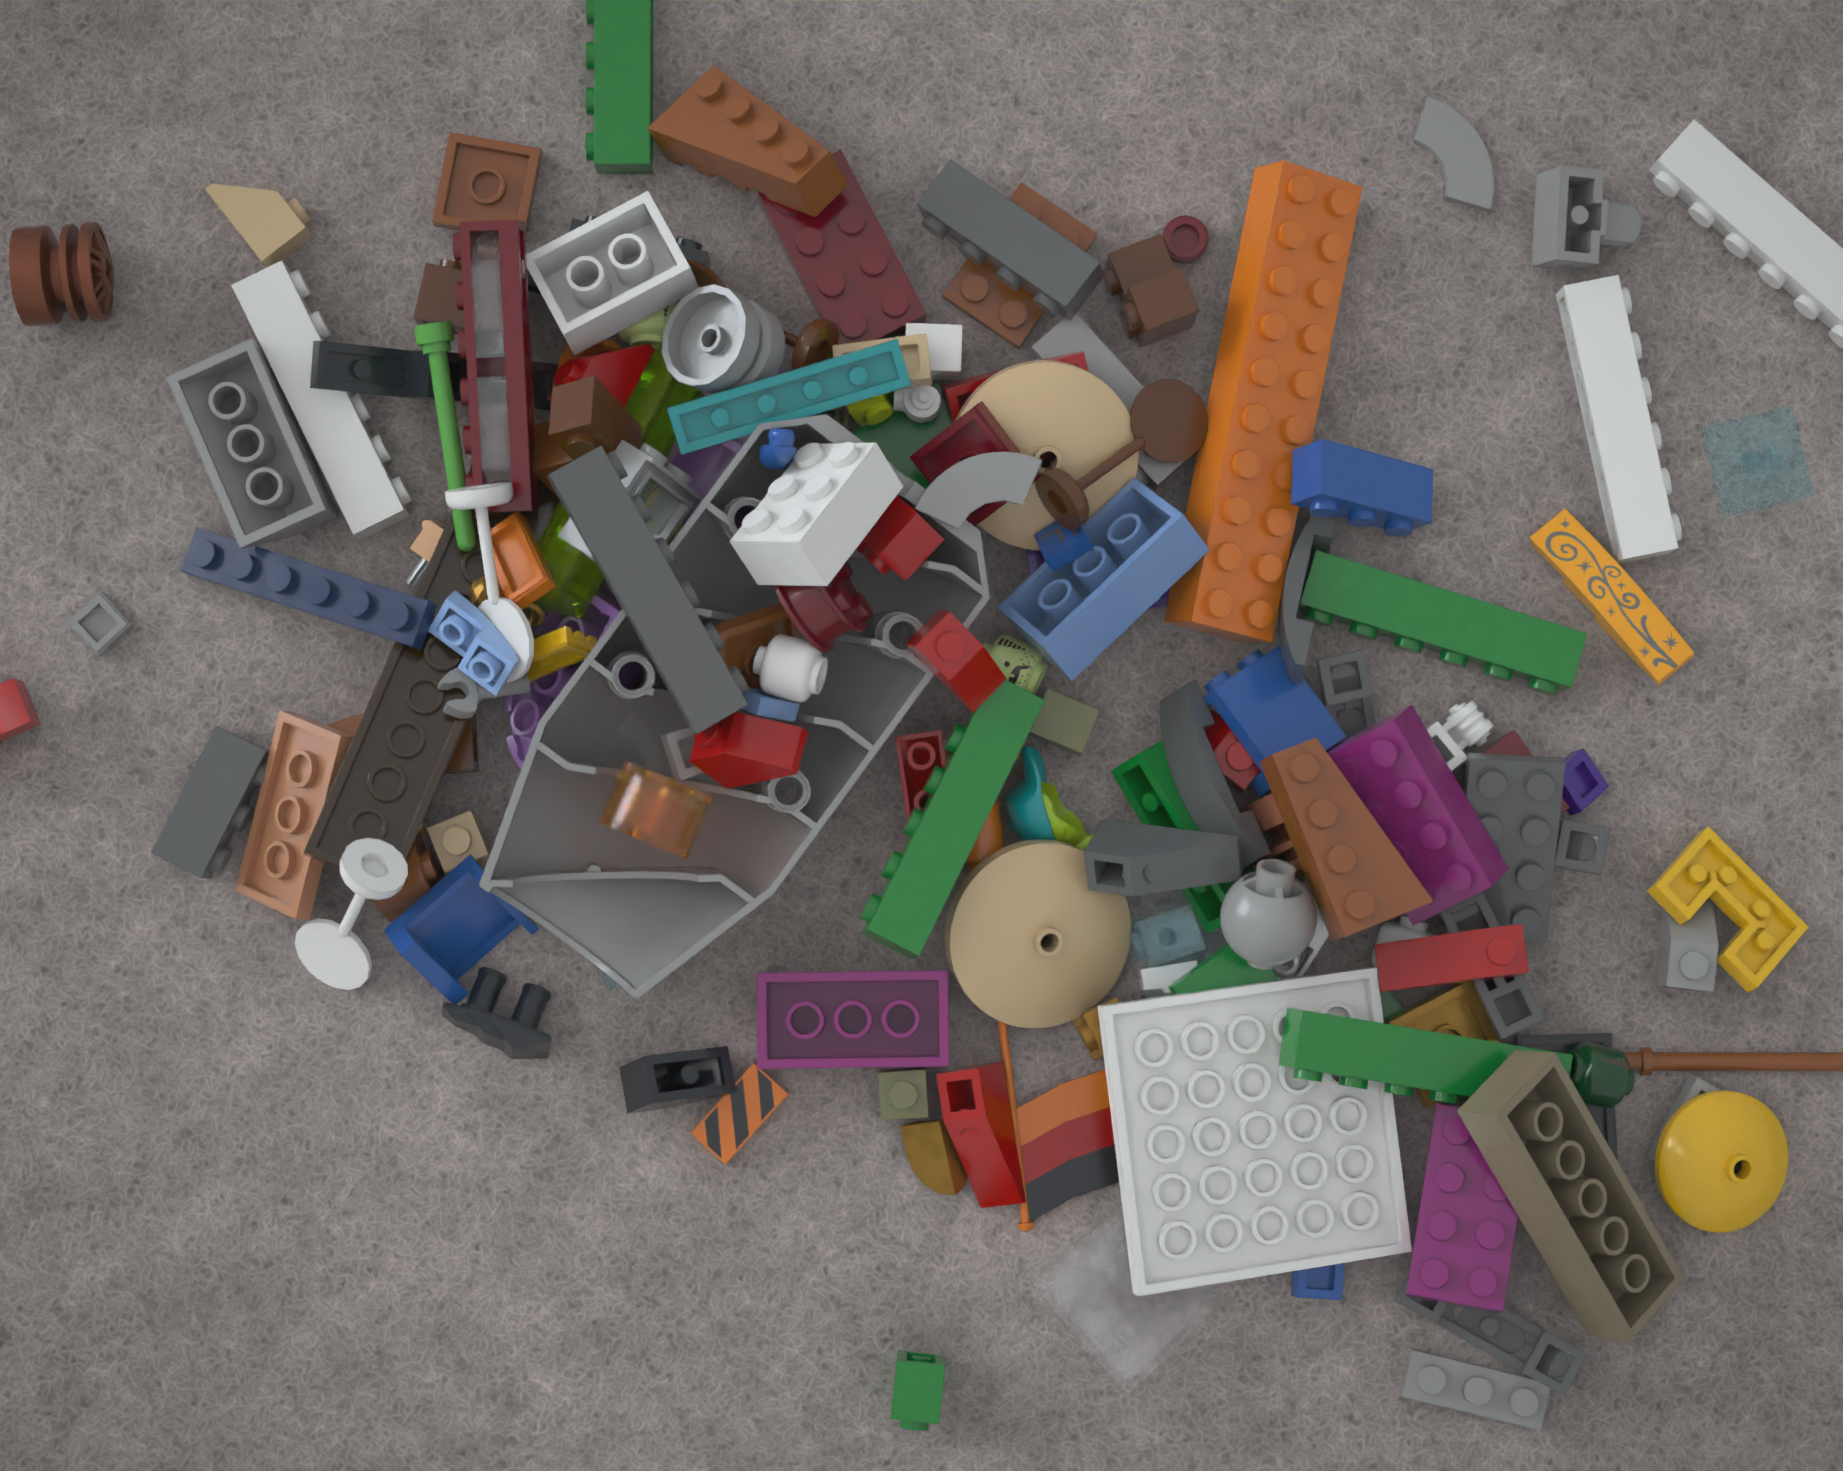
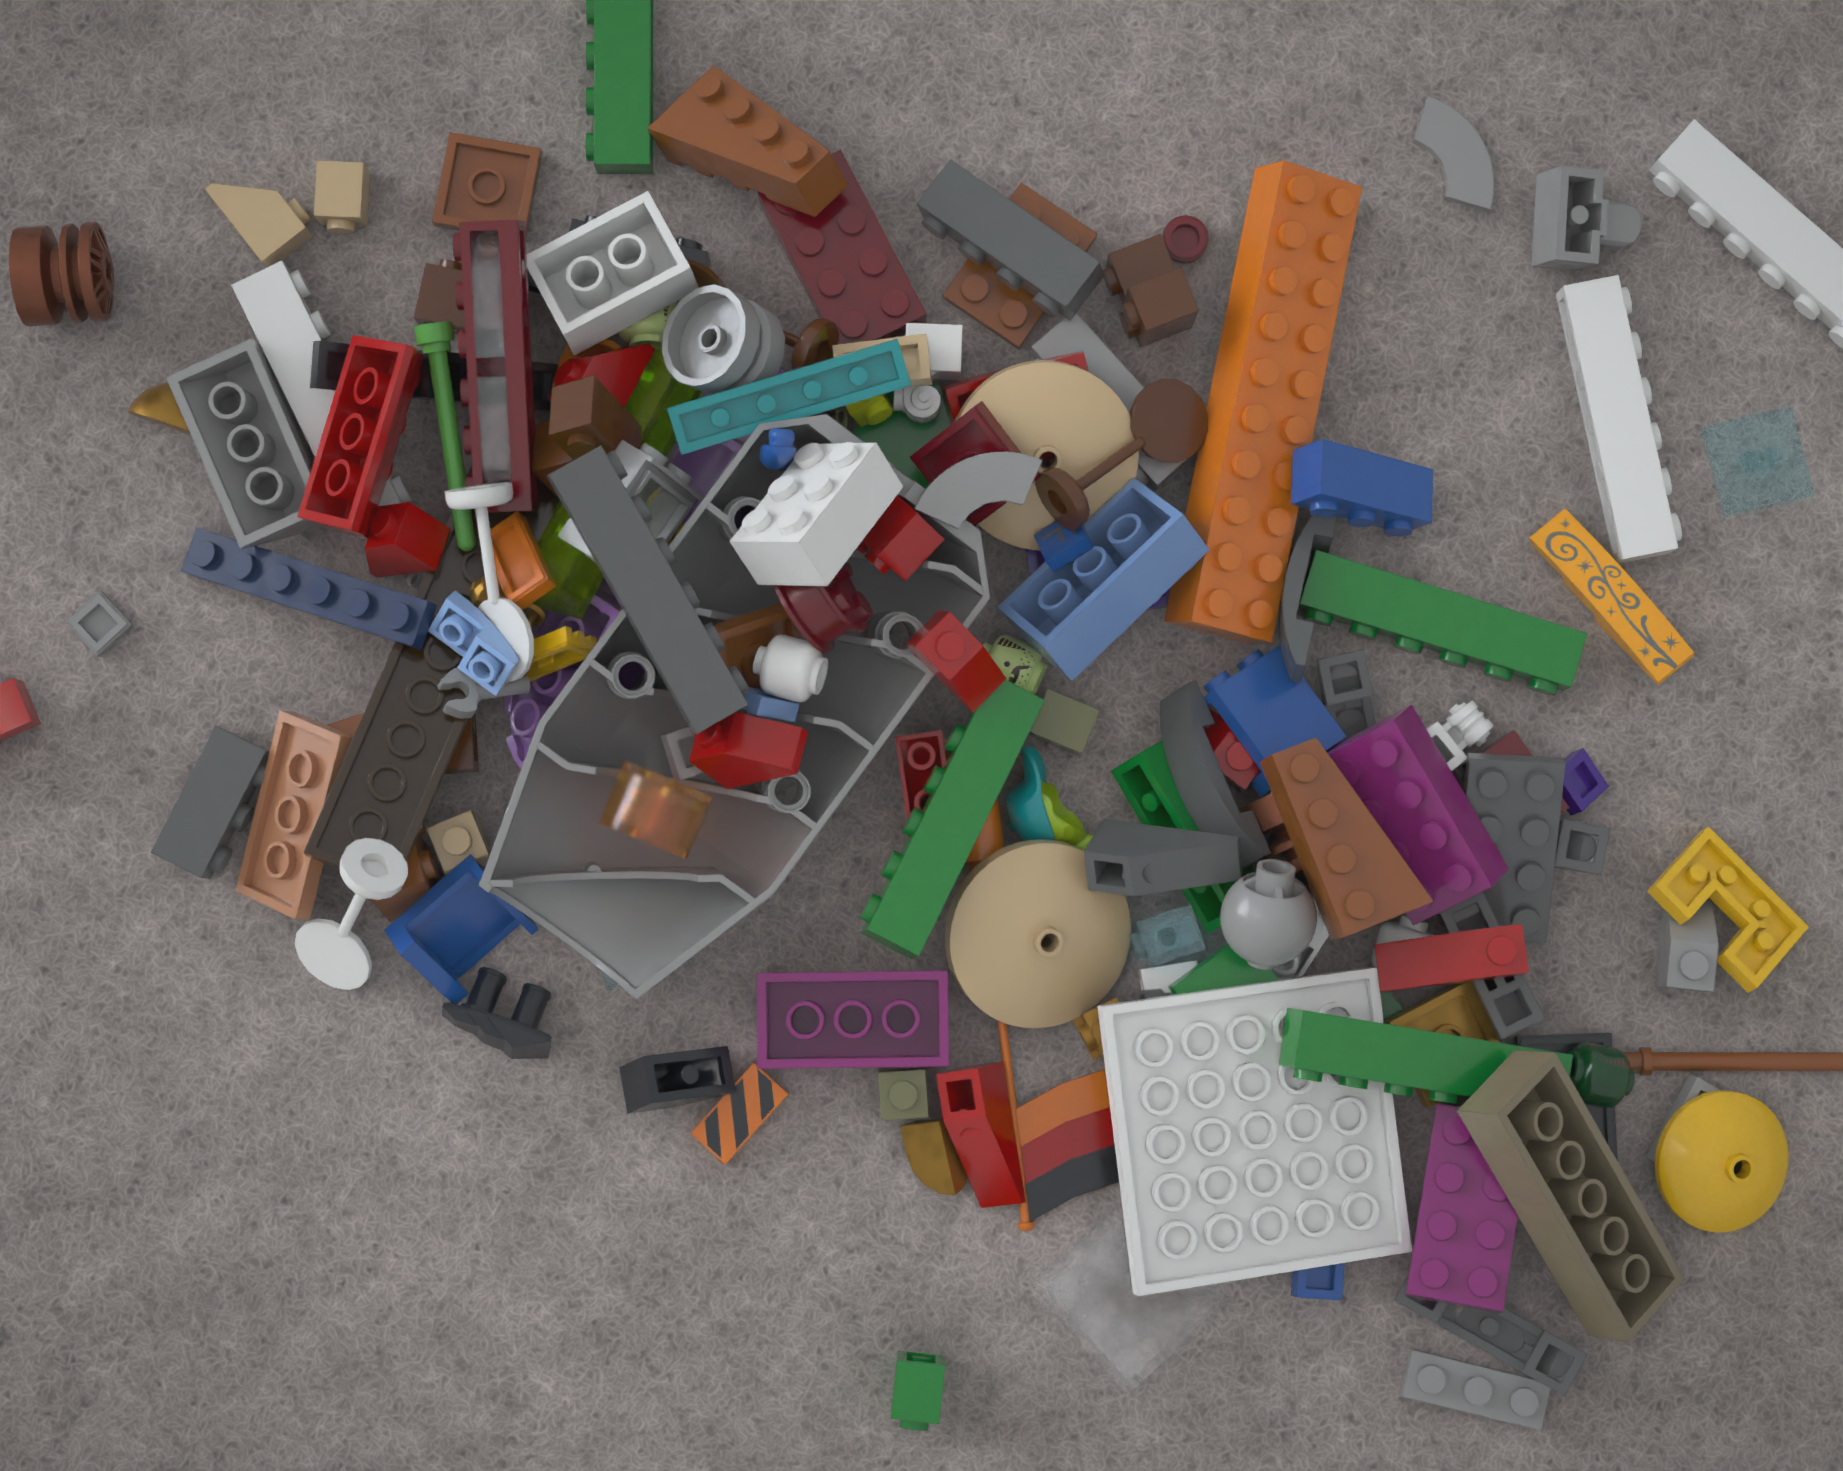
none -> pearl gold brick [128,383,191,435]
none -> red slope [297,335,424,538]
none -> tan brick [314,161,370,234]
none -> red slope [364,502,451,578]

